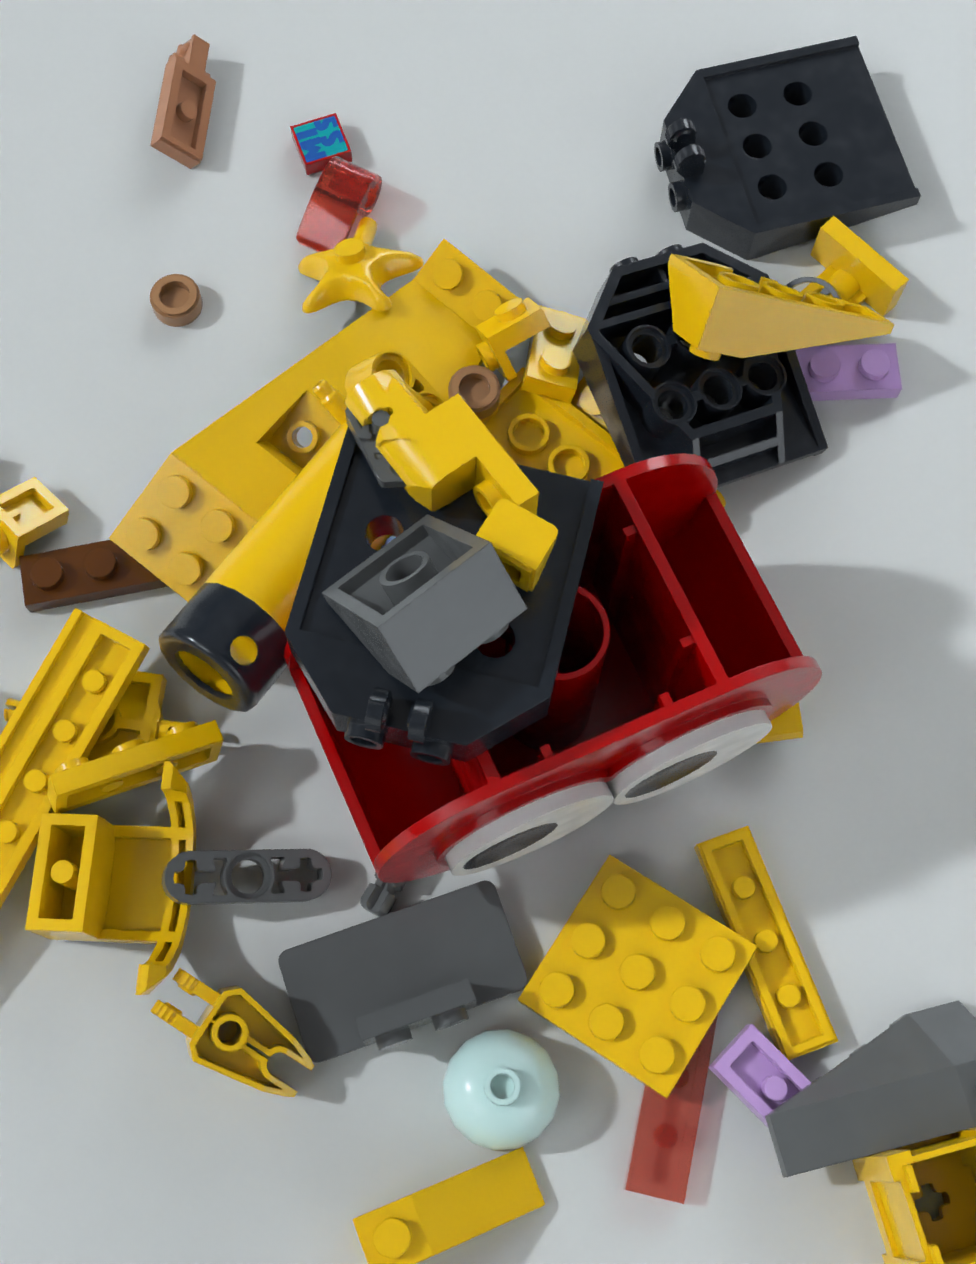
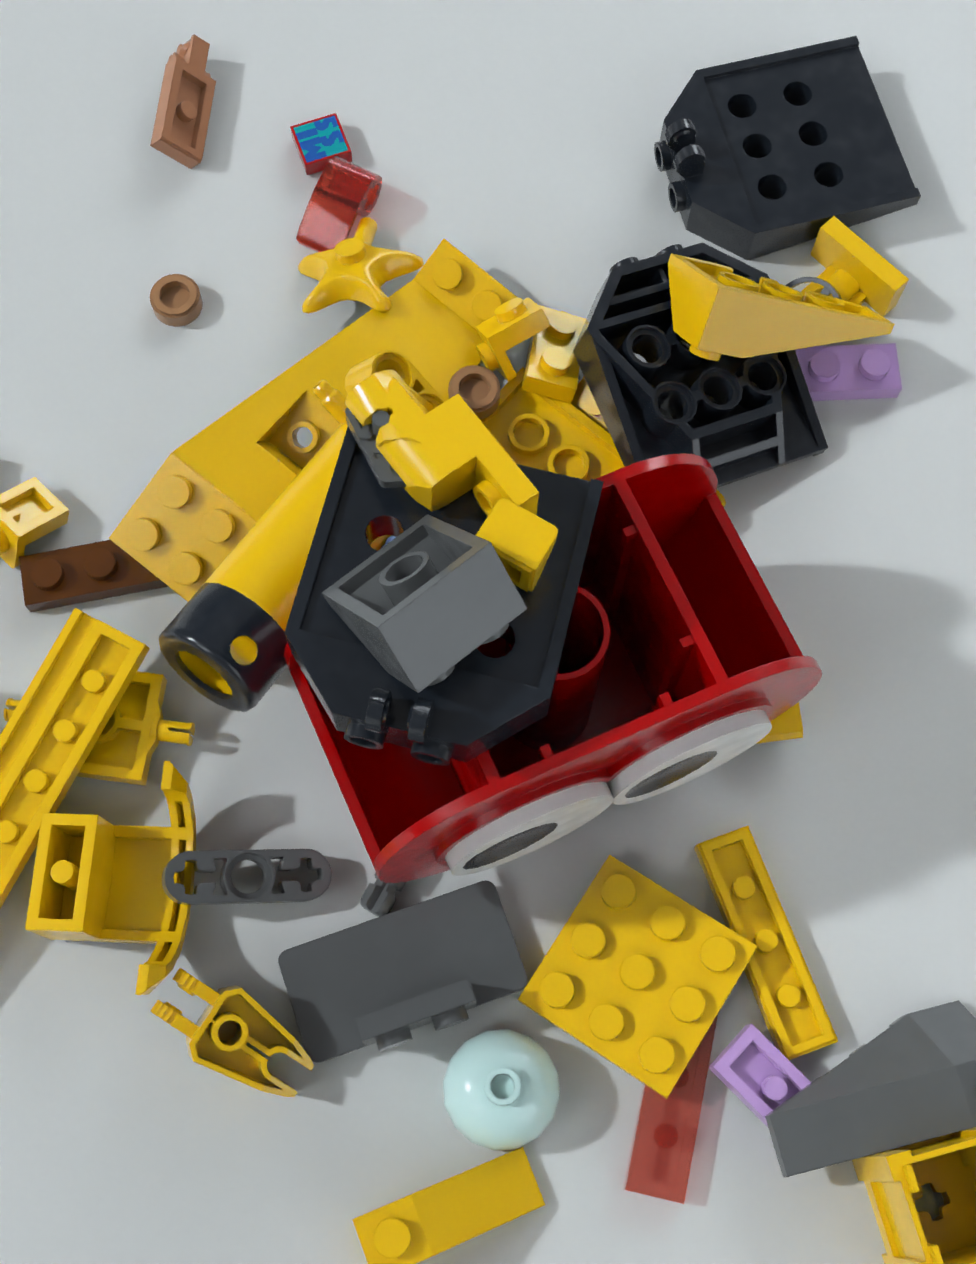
yellow plate [47,720,224,813] -> none

